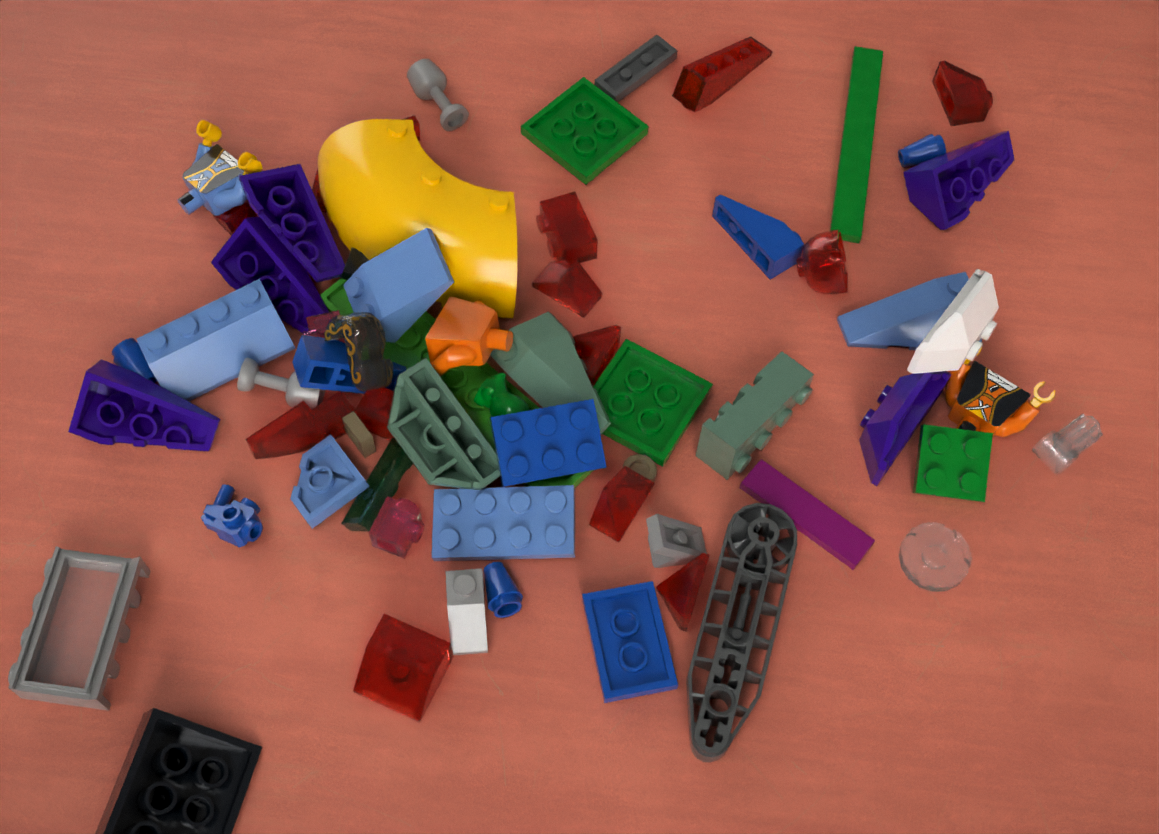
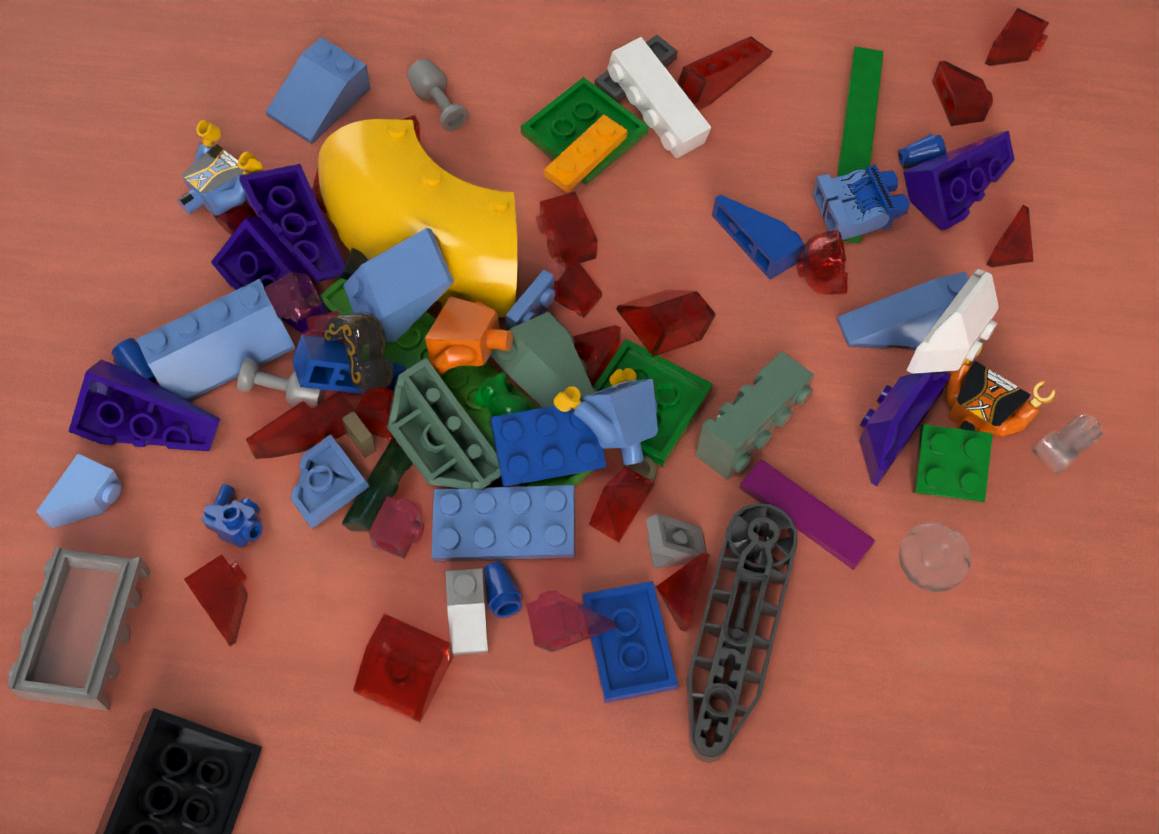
none -> light blue slope [36,454,123,529]
none -> clear red slope [184,554,248,646]
none -> clear pink brick [264,272,323,321]
none -> medium blue slope [266,37,370,144]
none -> medium blue plate [505,270,556,331]
none -> clear pink slope [526,591,616,652]
none -> light orange plate [544,115,627,193]
none -> medium blue torso [553,368,658,465]
none -> white brick [607,37,712,159]
none -> clear red slope [616,290,716,357]
none -> hips [813,165,910,242]
none -> clear red slope [985,8,1049,66]
none -> clear red slope [986,205,1034,268]

